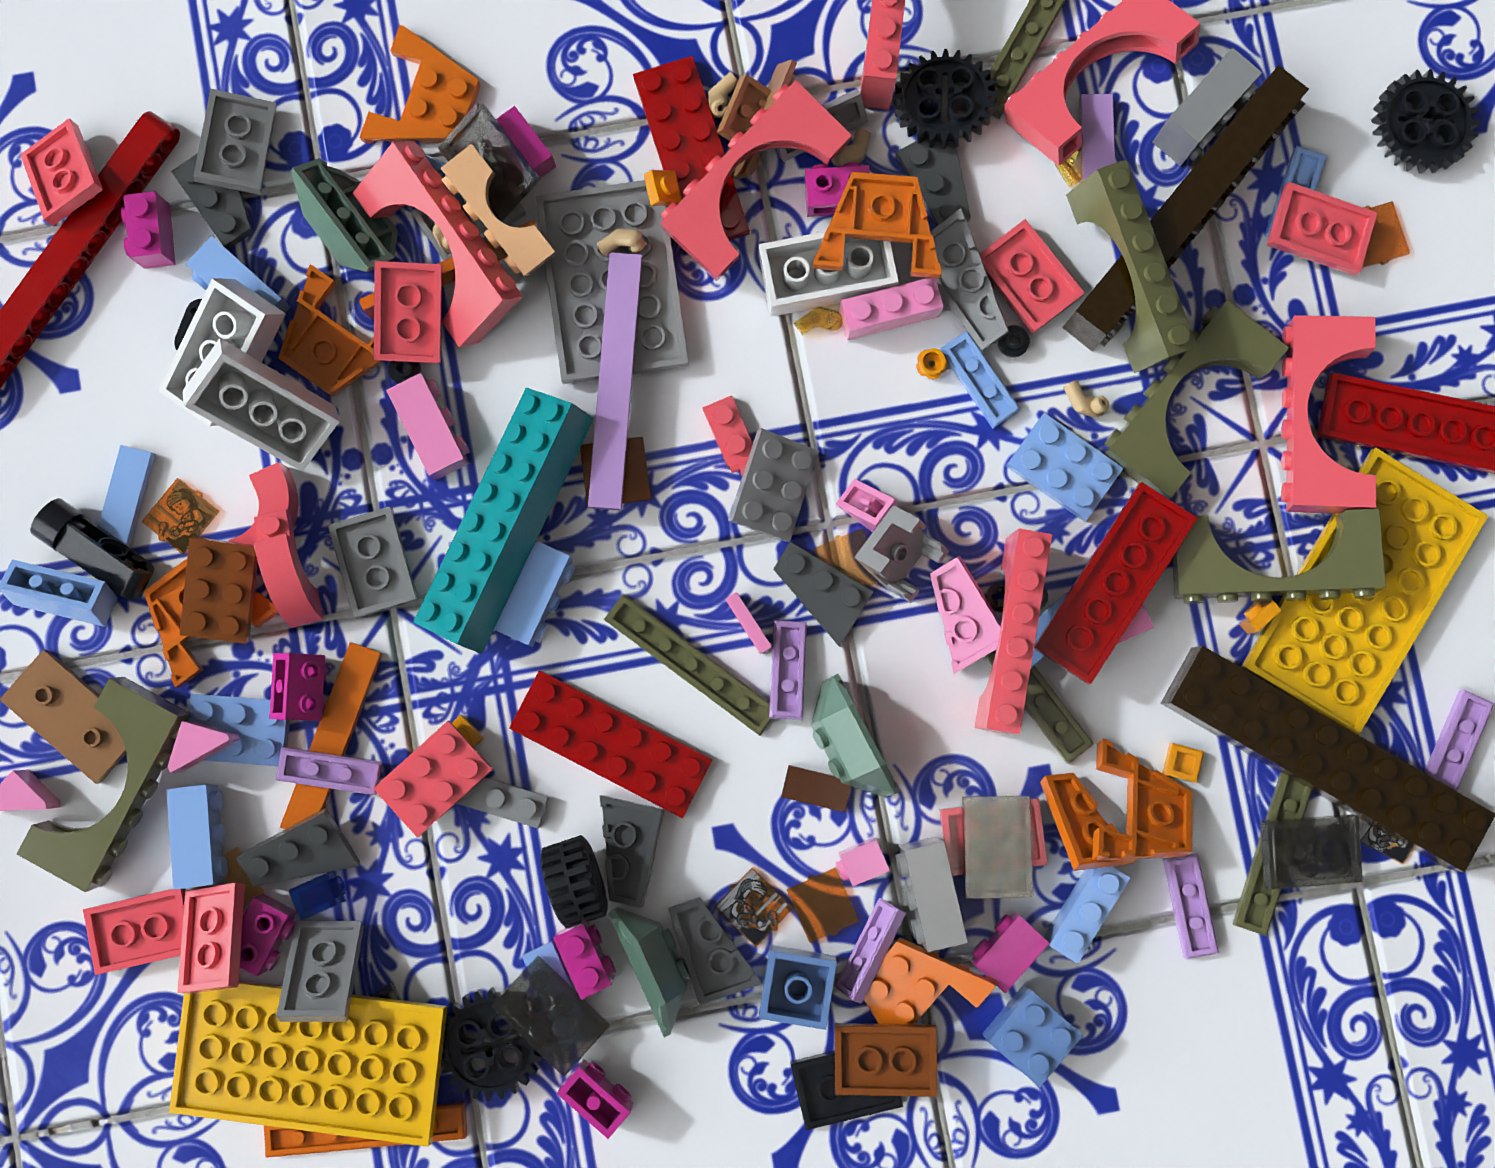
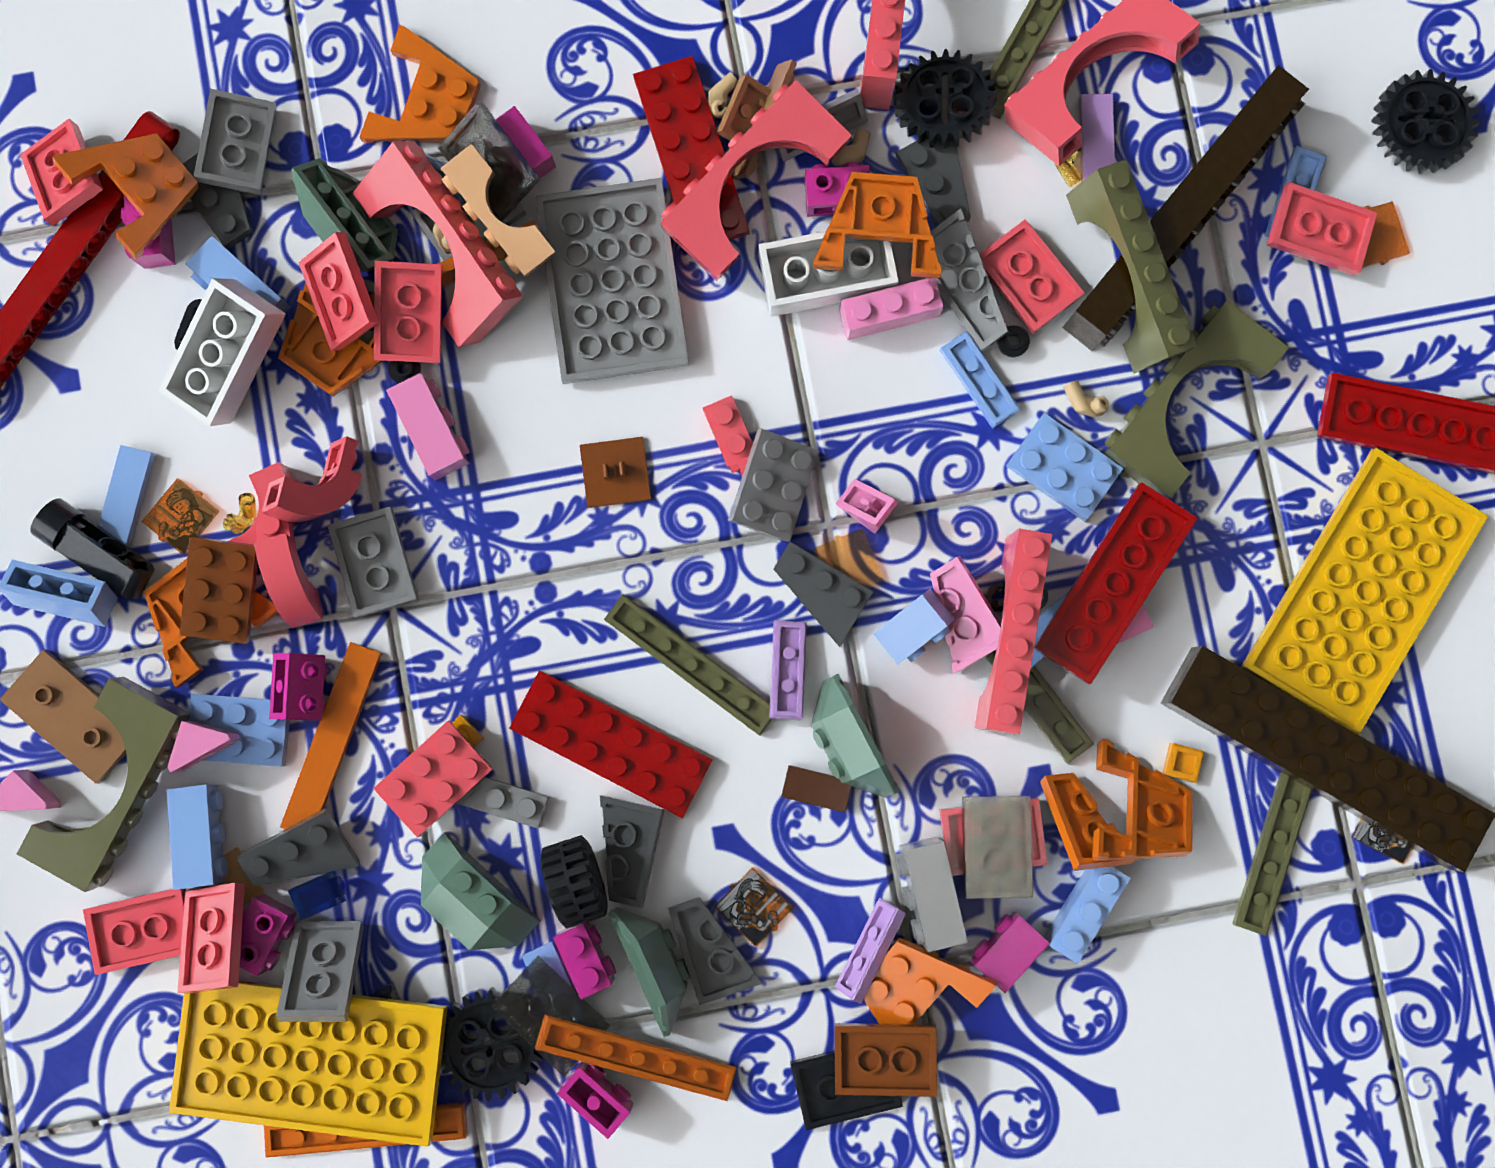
white brick [183,338,340,472] -> none
lavender tile [276,747,383,795] -> none
teal brick [413,387,594,654] -> none
light blue brick [494,541,575,647] -> none
lavender tile [588,252,643,511] -> none
tan arm [596,228,646,257] -> none
light orange plate [643,170,682,206] -> none
bright pink tile [726,592,772,654] -> none
medium blue brick [759,945,837,1030] -> none
clear orange piece [786,867,859,943] -> none
clear yellow arm [794,307,843,336] -> none
bright pink brick [836,838,890,886] -> none
light grey panel [854,505,949,603] -> none
light orange plate [916,348,948,380] -> none
medium blue brick [982,983,1084,1087] -> none
light grey brick [1152,47,1262,166] -> none
lavender tile [1163,853,1219,959] -> none
olive arch [1172,509,1386,604] -> none
light orange plate [1239,600,1282,634] -> none
clear smoke plate [1260,814,1363,890] -> none
coral arch [1281,315,1376,514] -> none
lavender tile [1424,690,1495,791] -> none
none -> orange wing [52,133,198,260]
none -> clear yellow arm [223,493,257,534]
none -> coral arch [262,436,362,522]
none -> coral plate [298,232,379,351]
none -> sand green wedge [421,832,541,951]
none -> orange tile [535,1014,737,1101]
none -> light blue brick [873,589,955,664]

